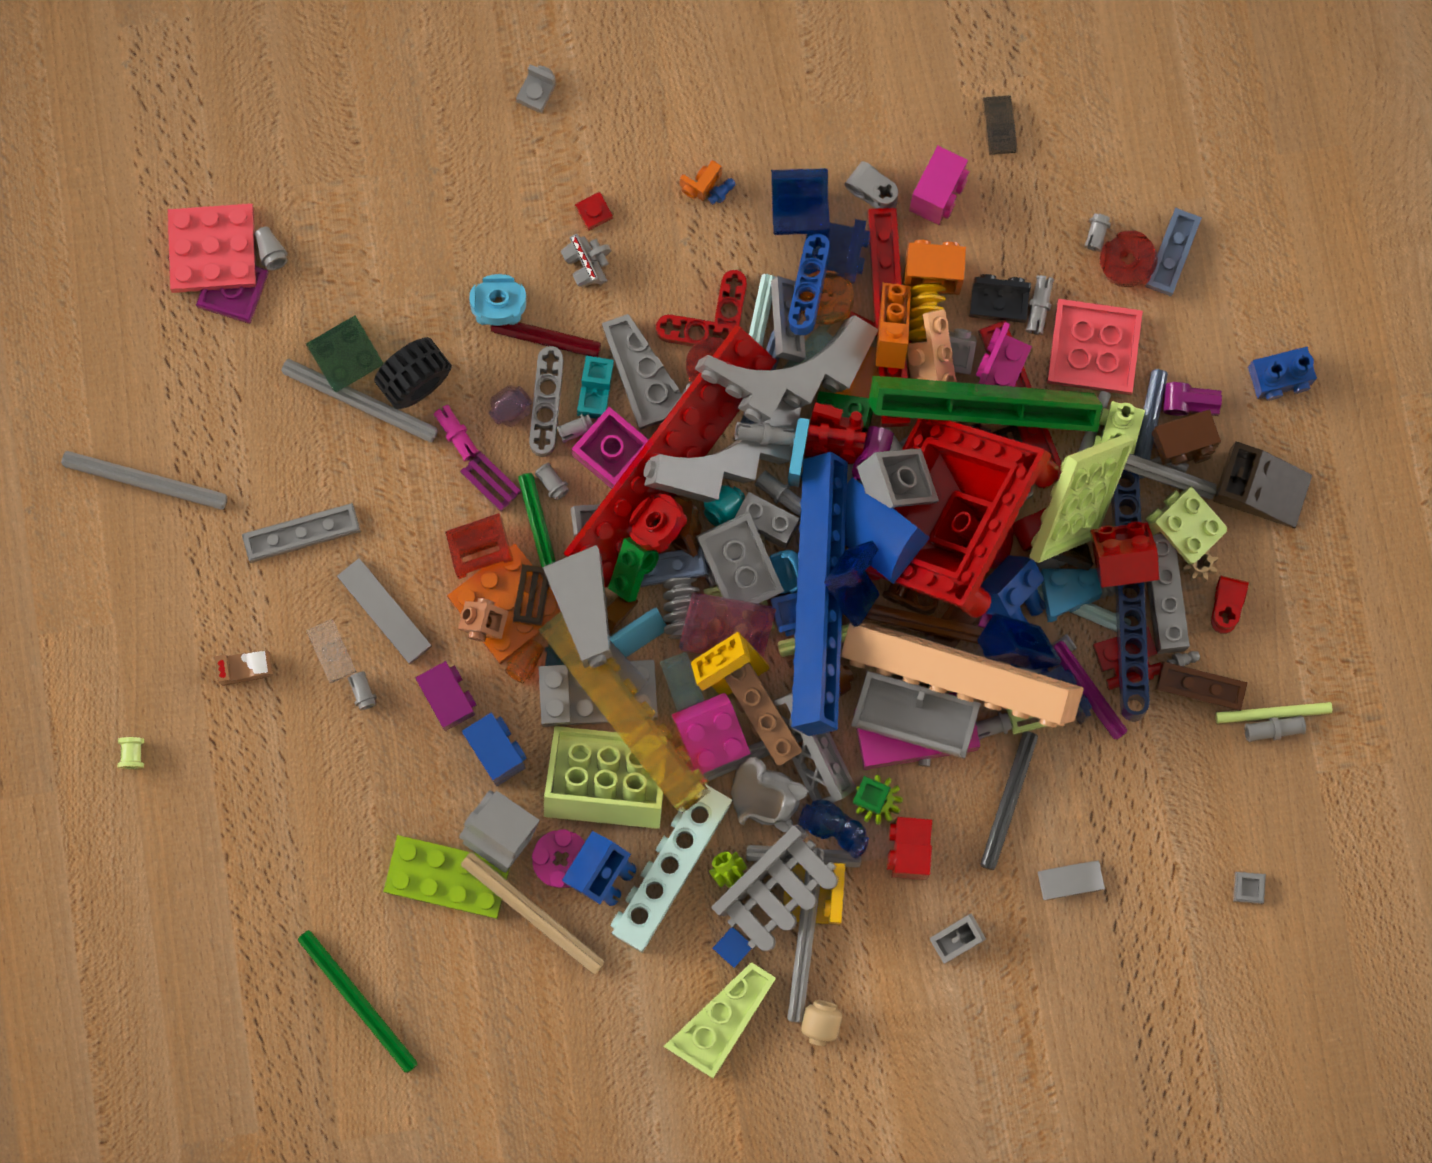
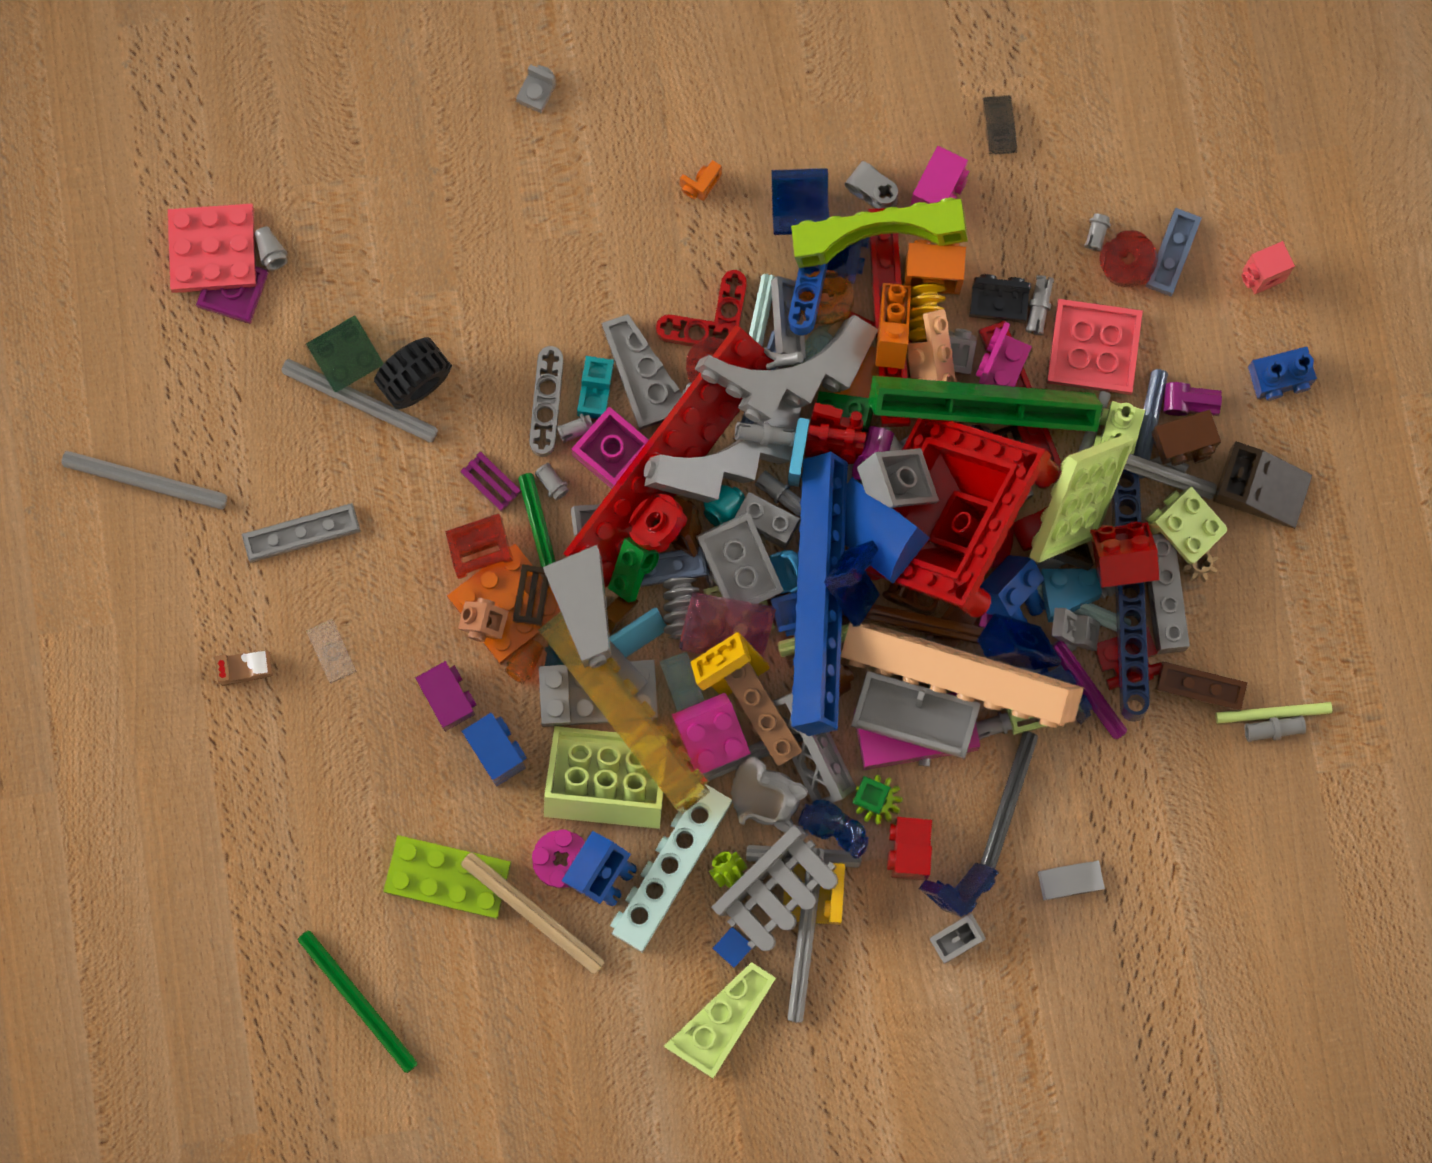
yellowish green bush [117,737,144,769] -> none
light grey tile [337,558,432,665] -> none
light grey pin [347,671,377,710] -> none
dark pink pin [433,405,479,462] -> none
light grey piece [459,790,540,873] -> none
medium azure plate [469,274,527,326] -> none
head [489,385,532,427] -> none
dark red axle [490,322,601,357] -> none
light grey hips [561,234,611,287] -> none
red plate [575,192,613,231] -> none
blue piece [708,178,736,204] -> none
tan head [801,1000,842,1046] -> none
light grey piece [1167,651,1200,667] -> none
red piece [1211,575,1249,634] -> none
light grey tile [1233,872,1266,904] -> none
none -> light grey bar [764,347,804,370]
none -> lime arch [791,198,968,268]
none -> clear blue bracket [919,863,999,917]
none -> light grey slope [1051,608,1100,651]
none -> coral brick [1242,241,1295,295]

